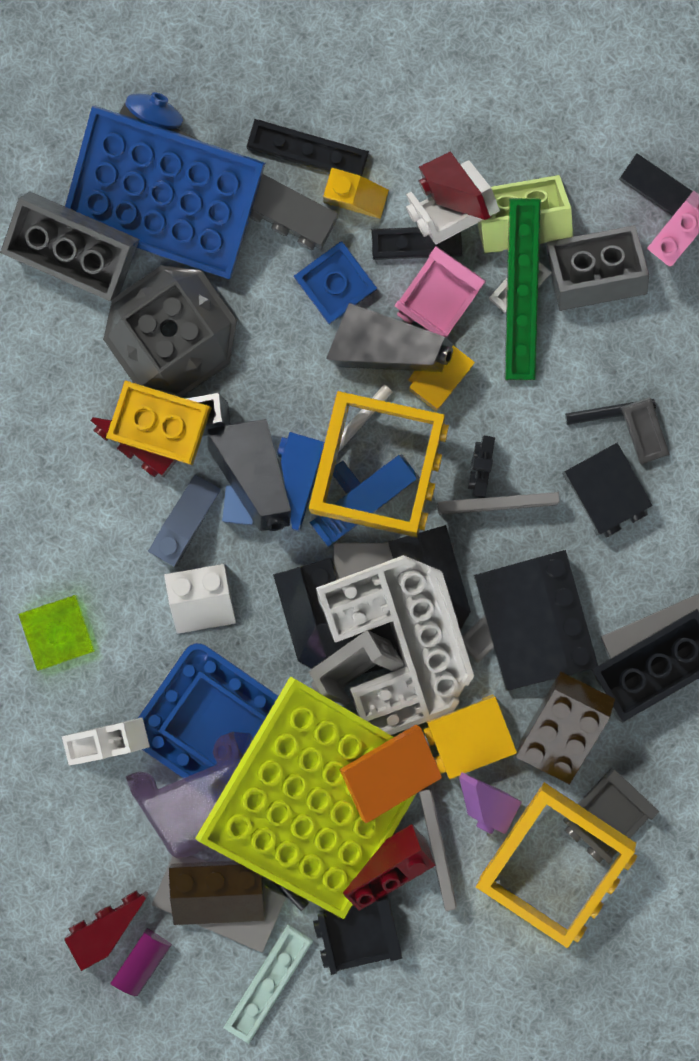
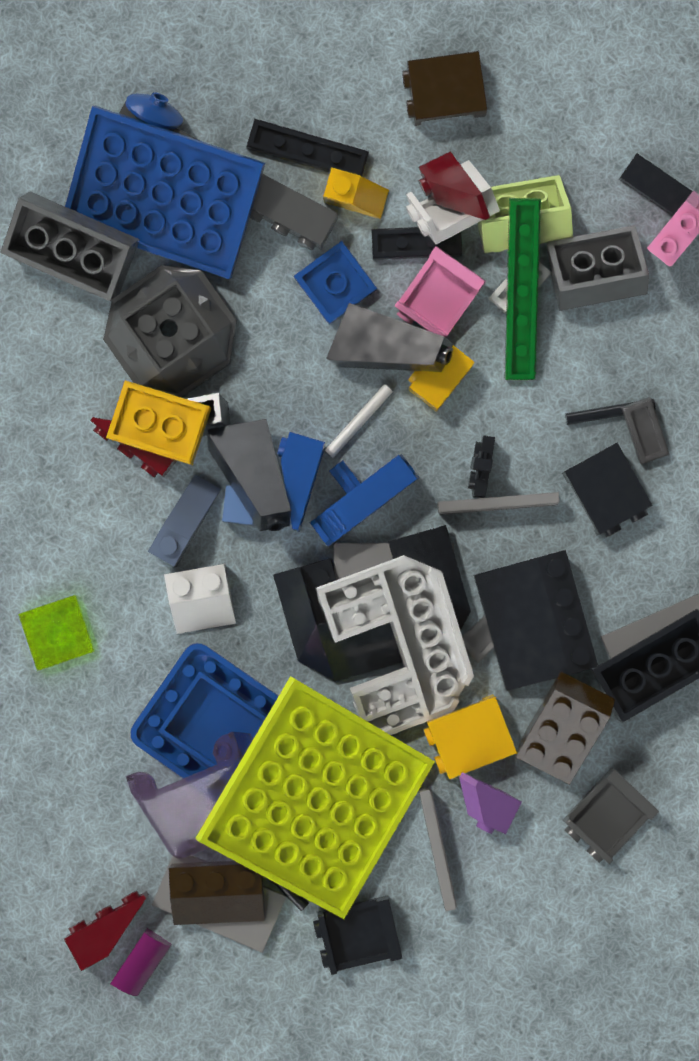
white slope [62,718,150,766] -> none
light aqua tile [223,924,313,1044] -> none
light grey panel [308,630,405,706] -> none
yellow window [309,391,449,538] -> none
orange tile [339,725,442,824] -> none
dark red slope [343,824,436,911] -> none
yellow window [476,782,637,948] -> none
none -> dark brown panel [402,51,487,126]

